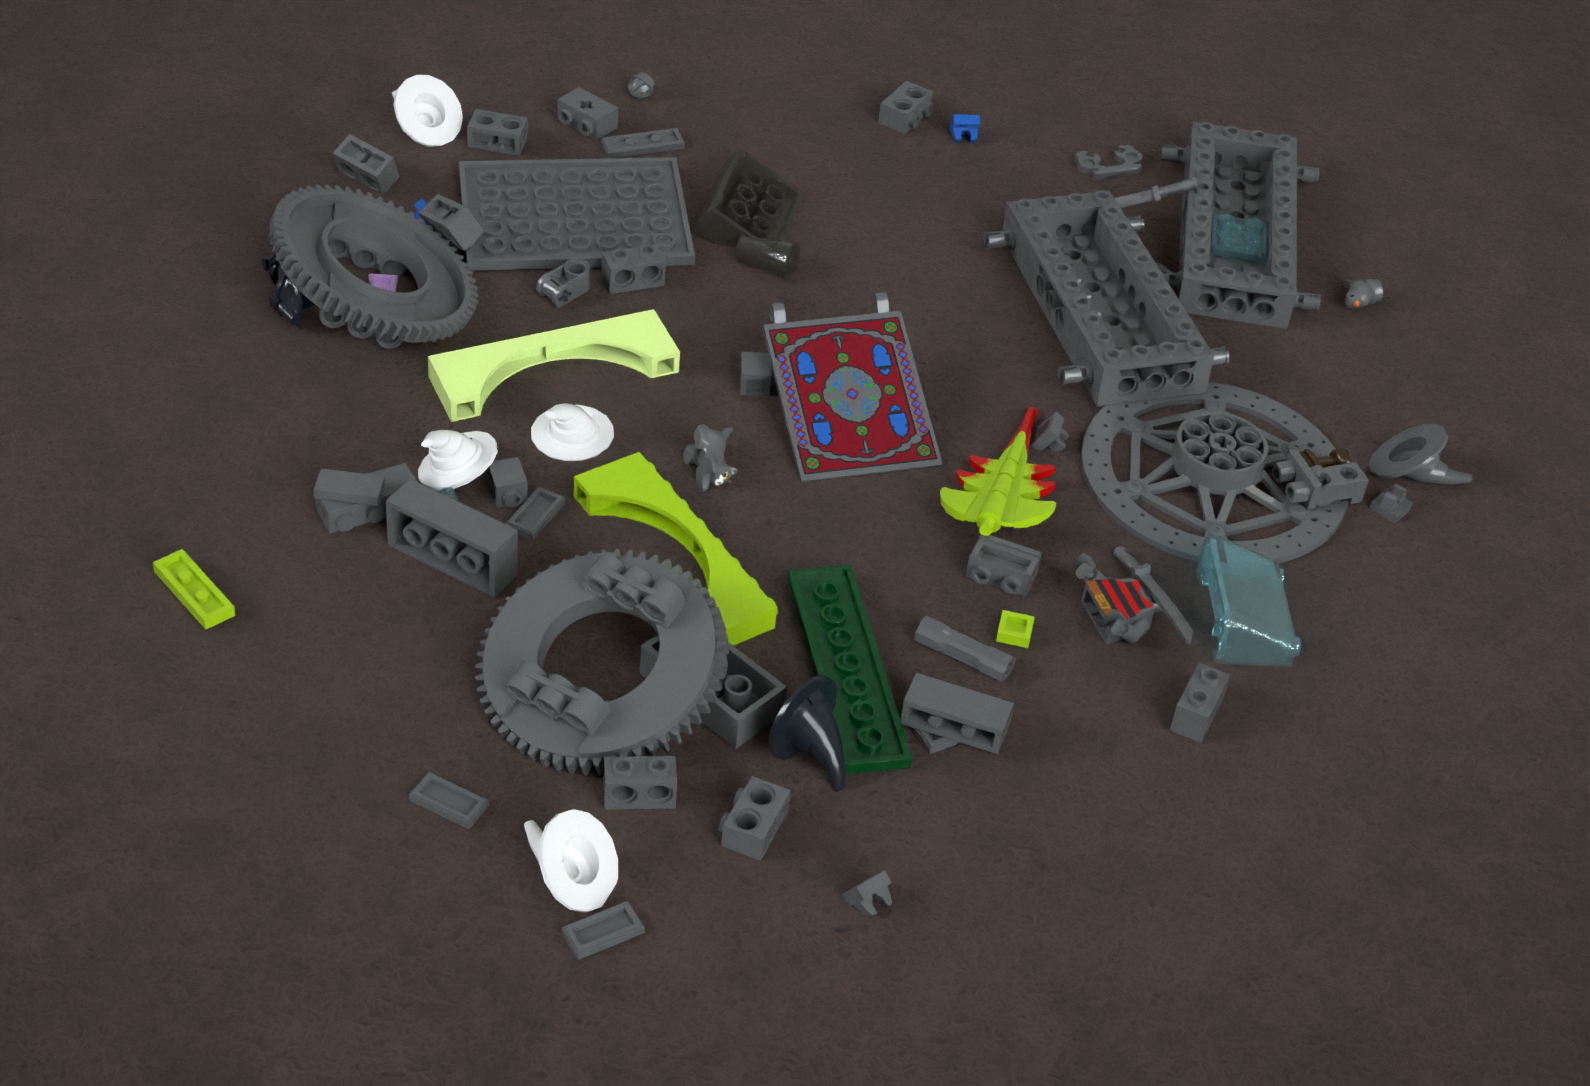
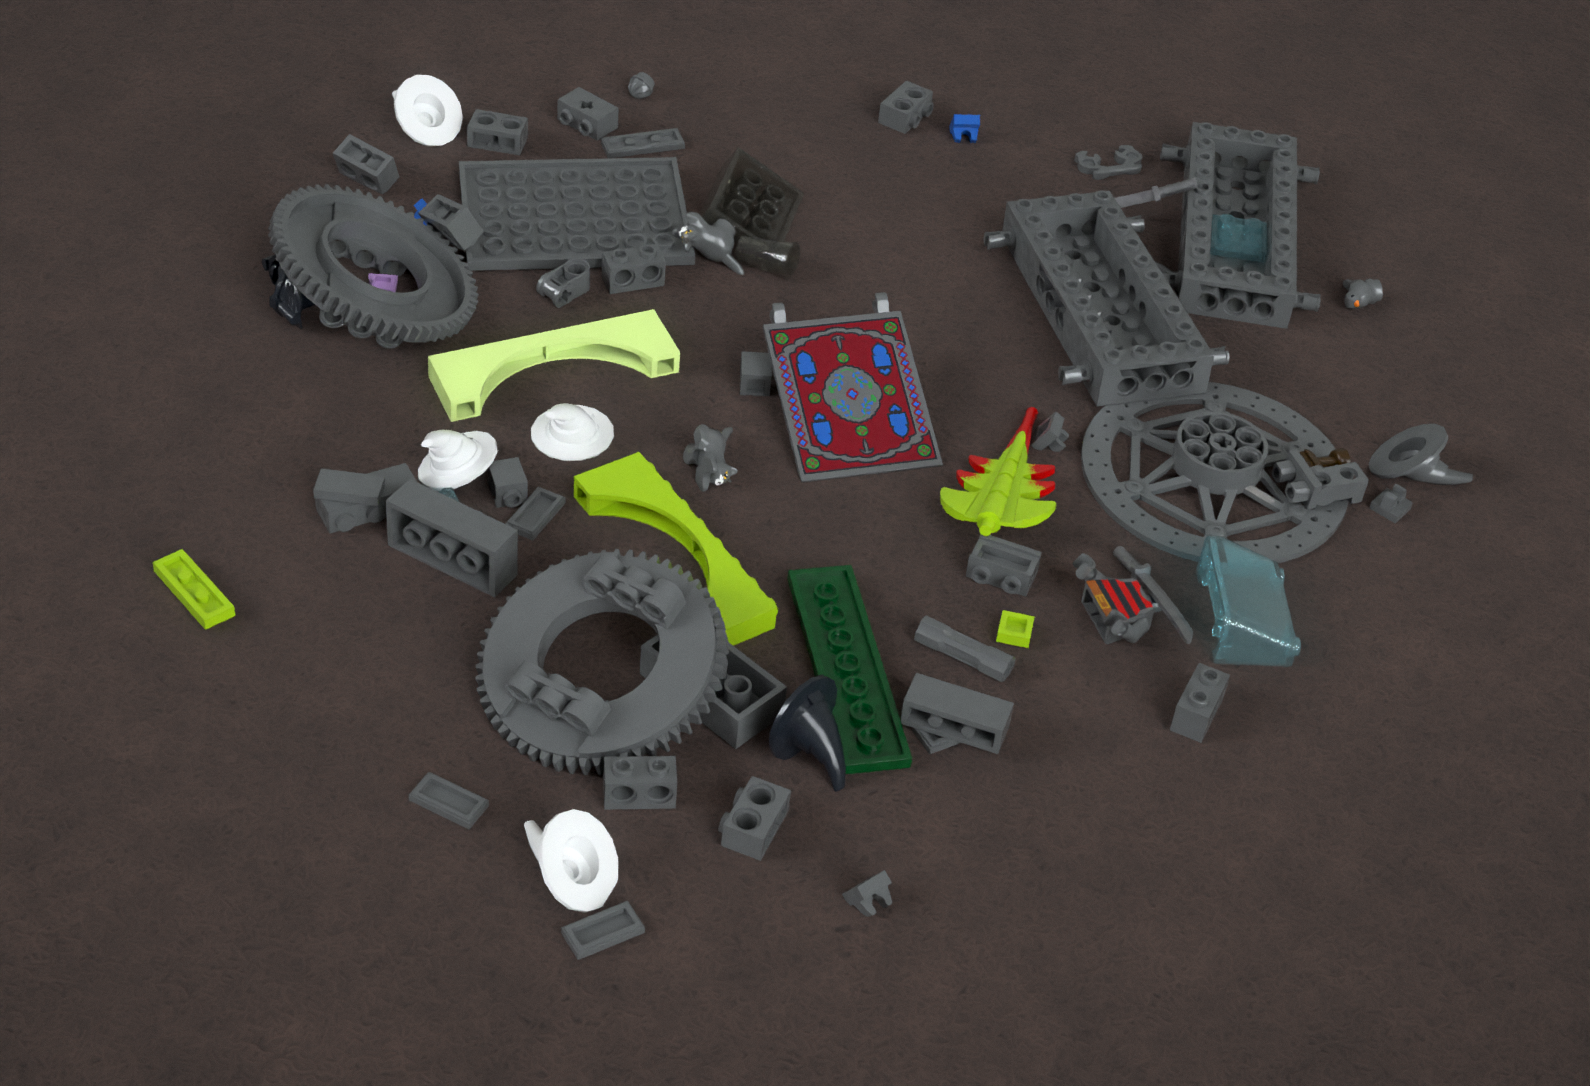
none -> dark grey animal [672,212,745,275]

